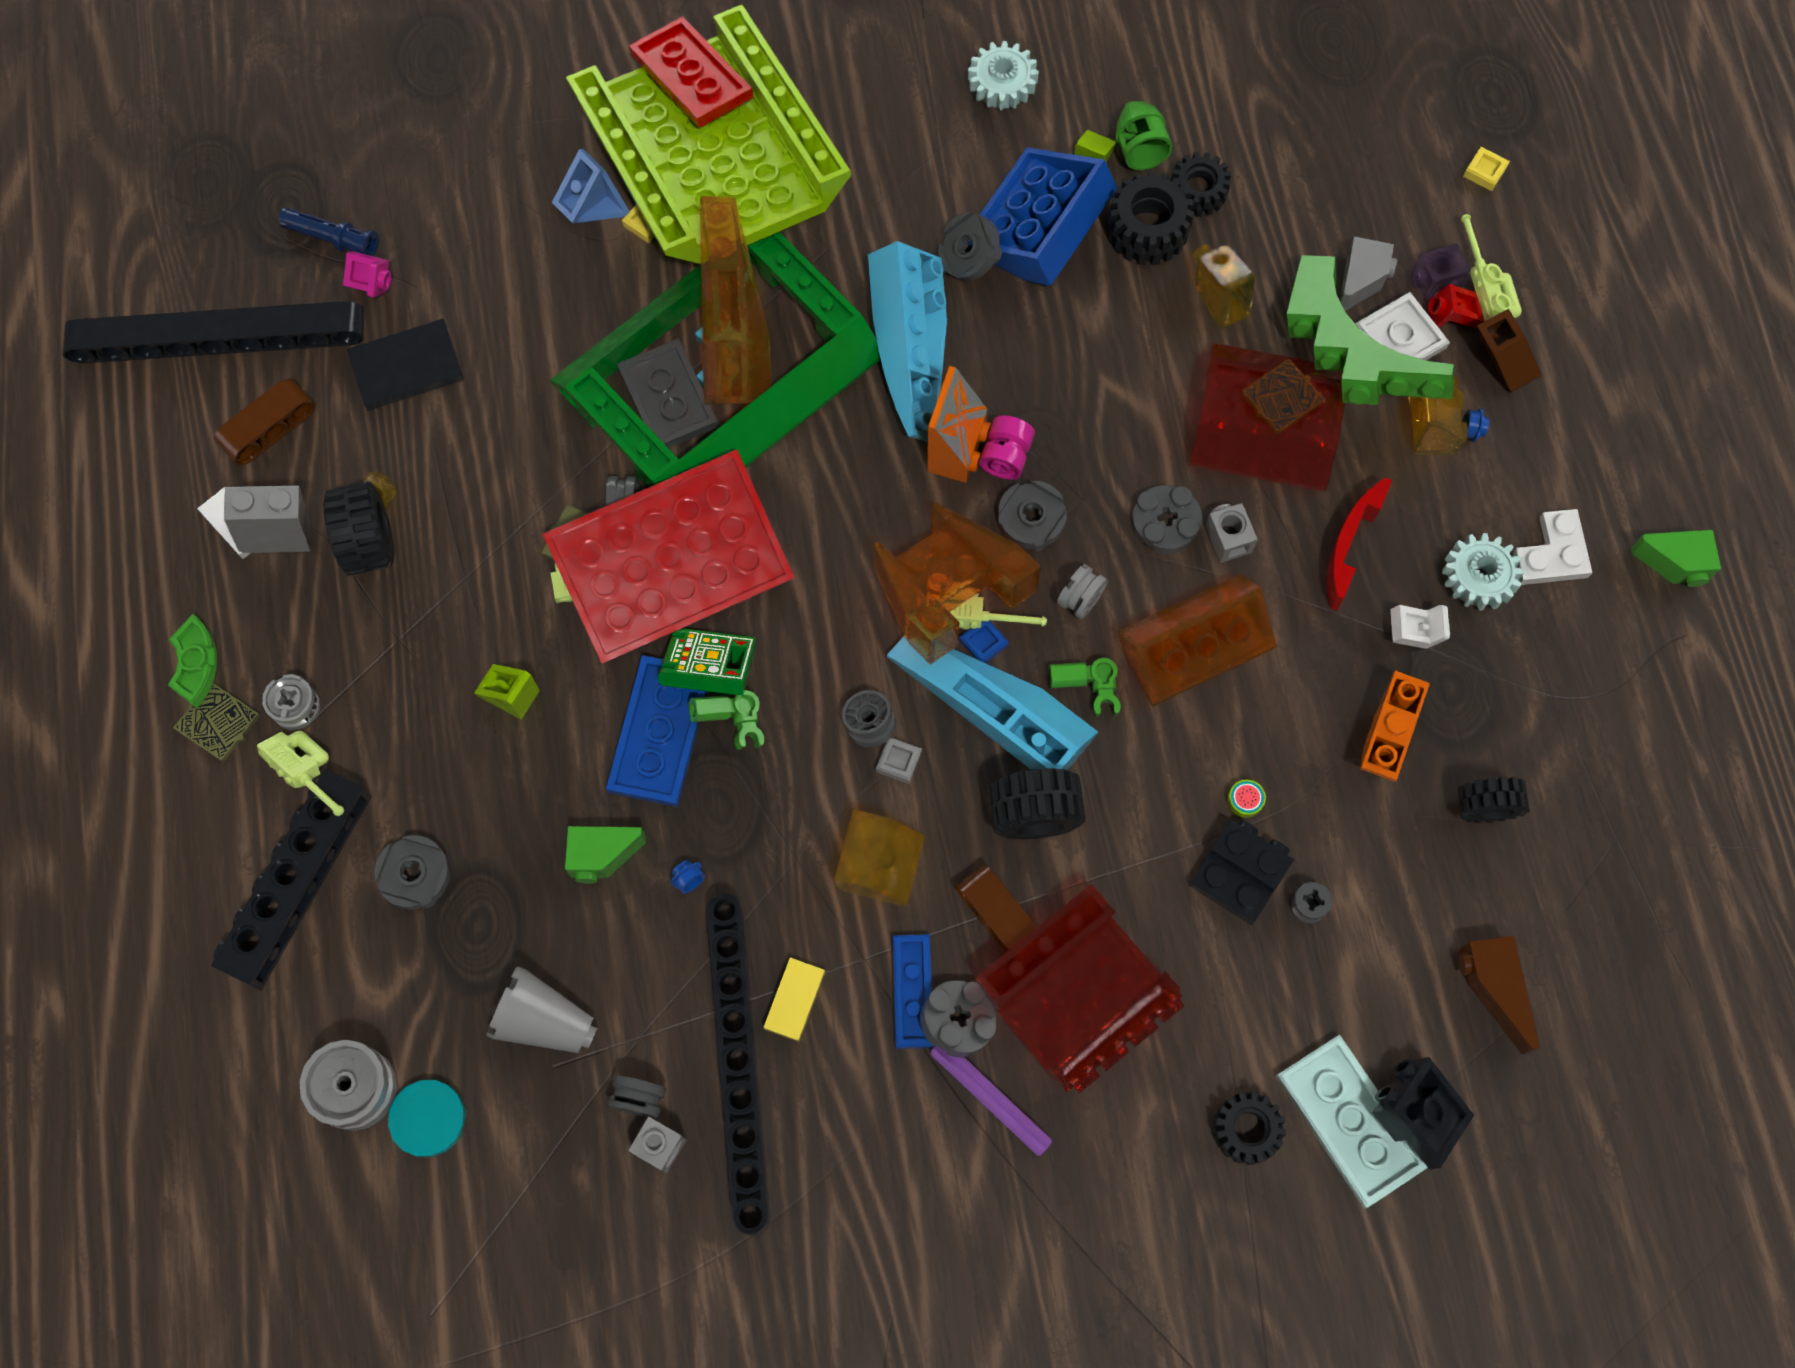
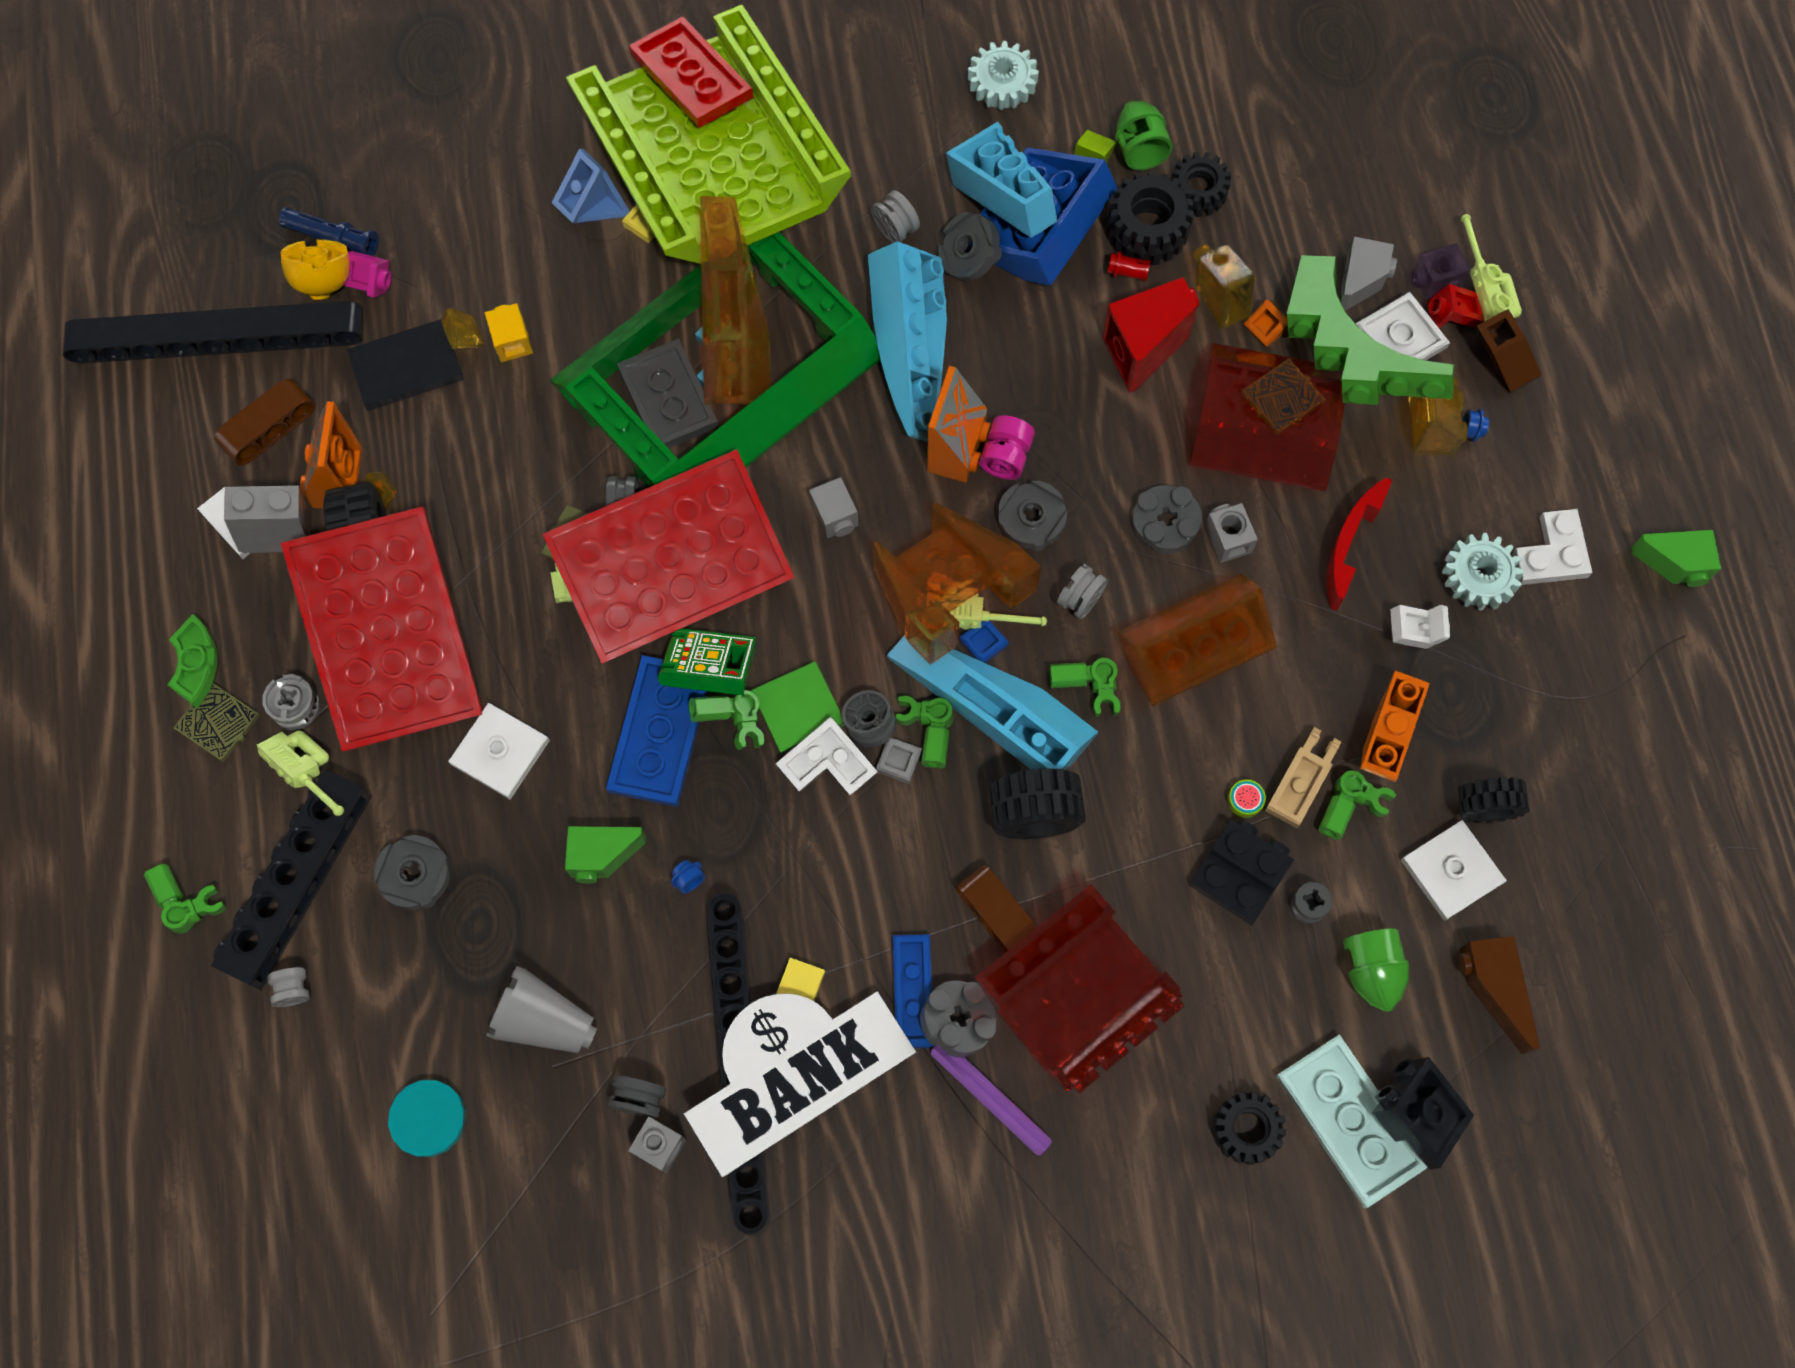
light grey wheel [299,1040,398,1131] -> none
lime slope [474,664,540,720] -> none
clear yellow slope [834,809,925,907] -> none
light yellow tile [1463,147,1510,191] -> none
none -> bright green bar [144,864,227,934]
none -> light grey wheel [267,967,310,1007]
none -> red plate [280,506,483,752]
none -> yellow cylinder [281,240,350,300]
none -> orange slope [300,401,363,508]
none -> clear yellow slope [441,308,484,349]
none -> white plate [448,703,550,800]
none -> yellow brick [485,303,533,363]
none -> white sticker [684,992,916,1177]
none -> bright green tile [751,661,845,755]
none -> white plate [776,717,878,796]
none -> light grey brick [809,477,859,539]
none -> light grey wheel [871,190,920,243]
none -> bright green bar [896,696,954,769]
none -> medium azure wedge [946,122,1058,238]
none -> red slope [1102,277,1199,393]
none -> red pin [1107,251,1150,281]
none -> orange slope [1244,299,1288,347]
none -> tan hinge [1265,727,1341,828]
none -> bright green bar [1318,770,1396,840]
none -> bright green helmet [1343,929,1409,1012]
none -> white plate [1400,820,1507,921]

